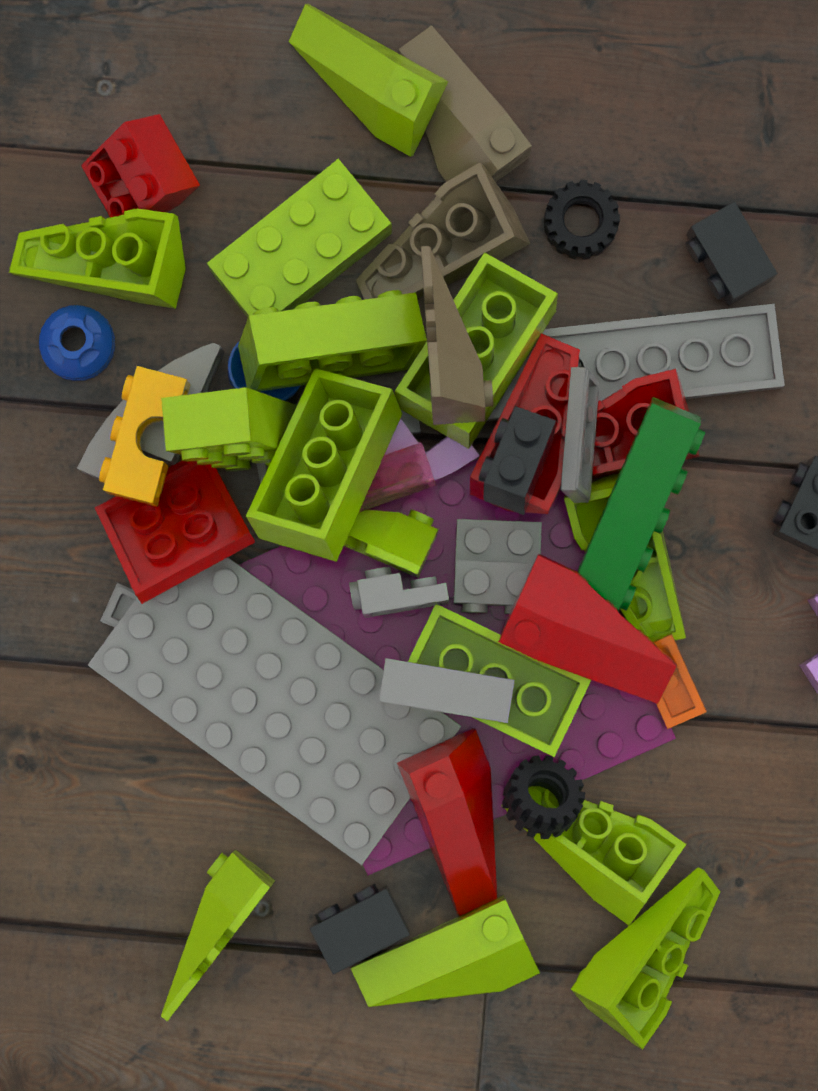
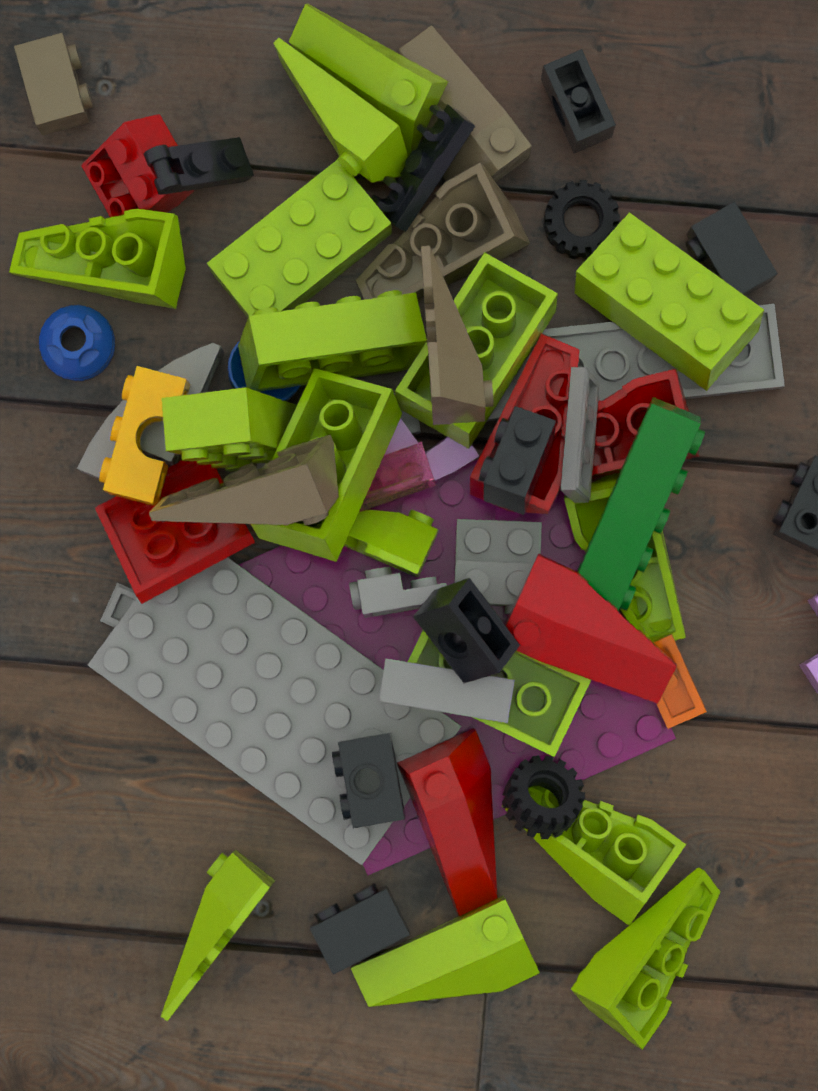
none -> dark tan brick [14,33,93,136]
none -> black plate [144,137,254,195]
none -> dark tan wedge [149,435,339,525]
none -> lime wedge [273,38,409,183]
none -> black brick [332,732,406,828]
none -> black plate [371,104,475,232]
none -> black brick [413,578,520,683]
none -> black brick [541,49,616,154]
none -> lime brick [574,212,764,391]

